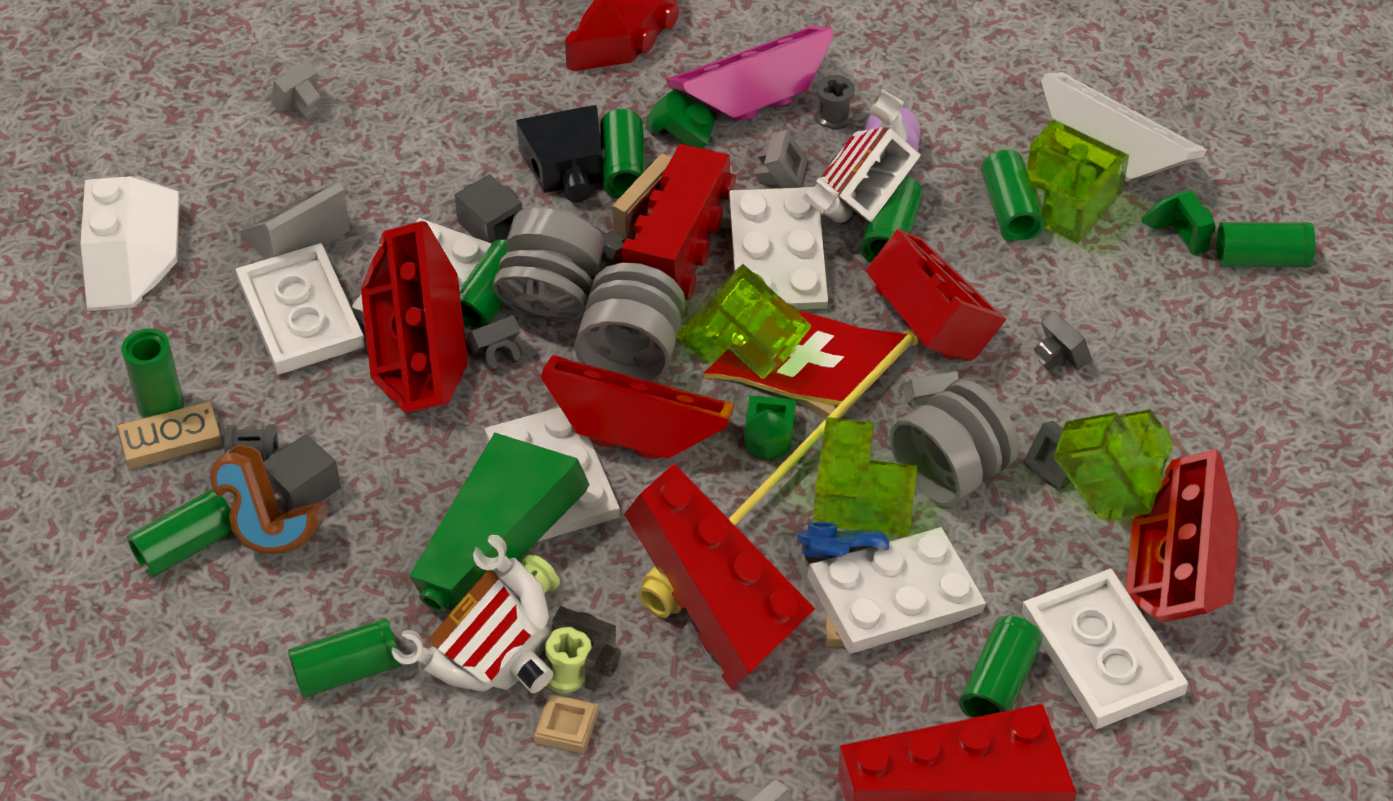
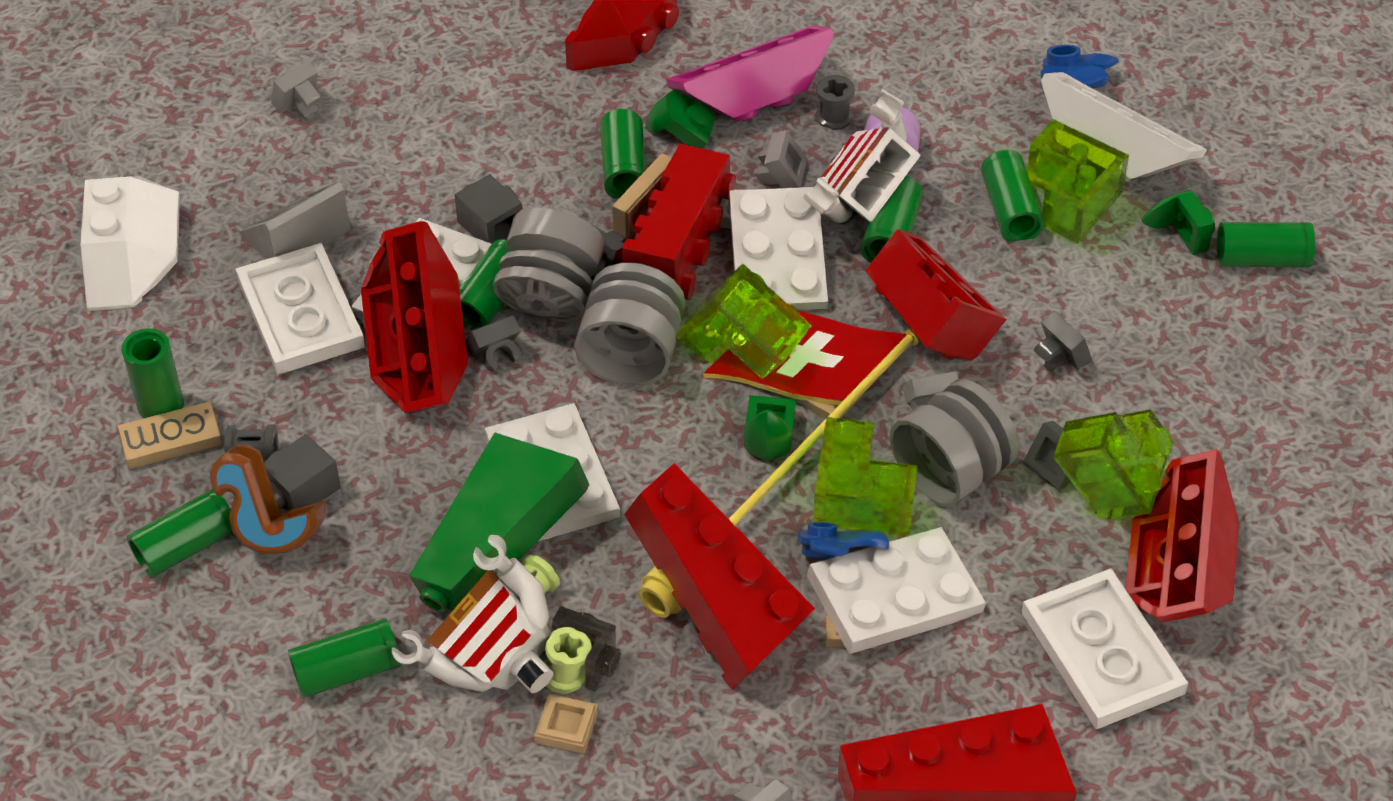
black torso [516,105,603,202] -> none
red wedge [541,355,735,459] -> none
green pin [959,615,1043,718] -> none
none -> blue plate [1040,45,1119,89]

